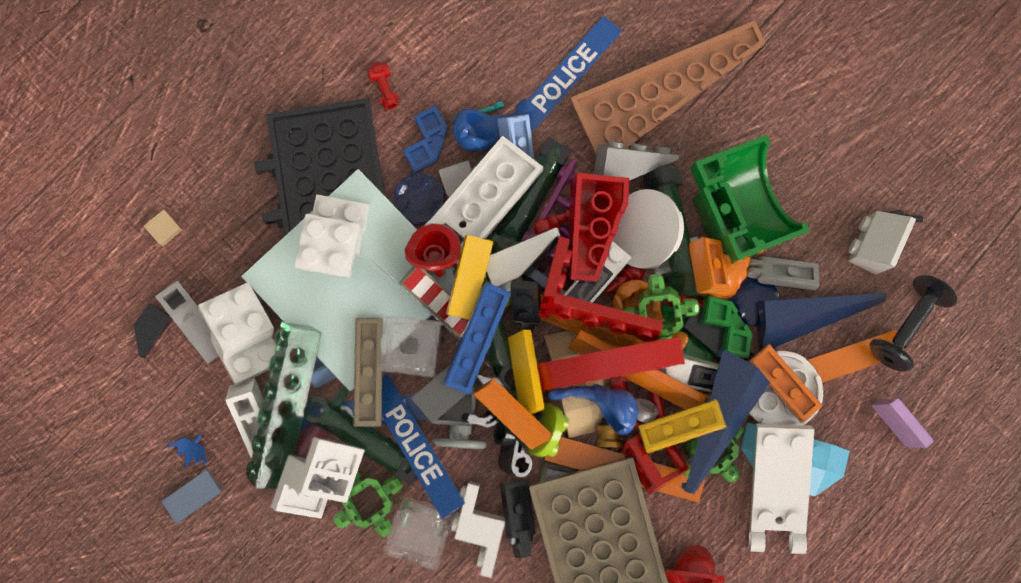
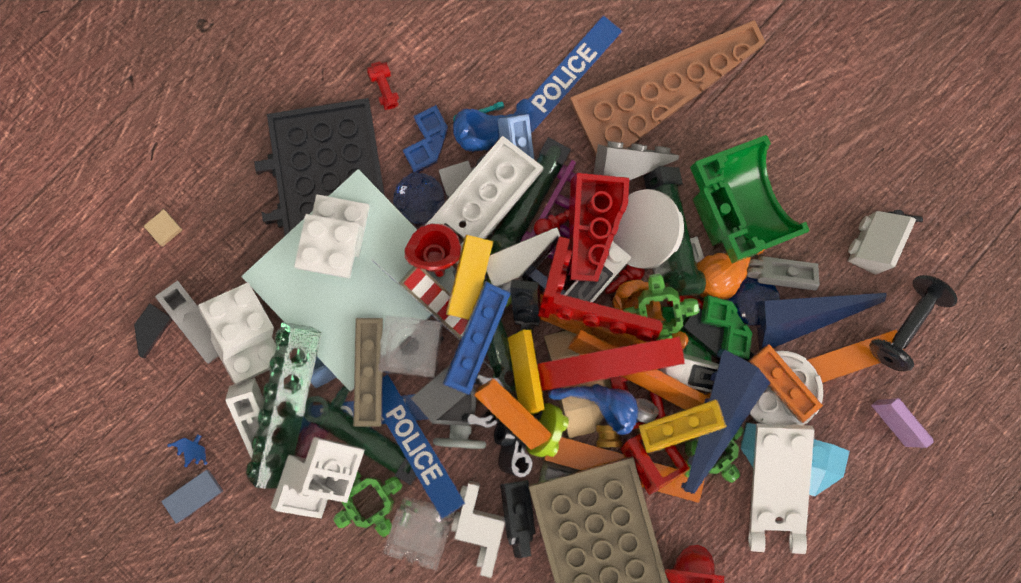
orange slope [689,237,730,294] -> none

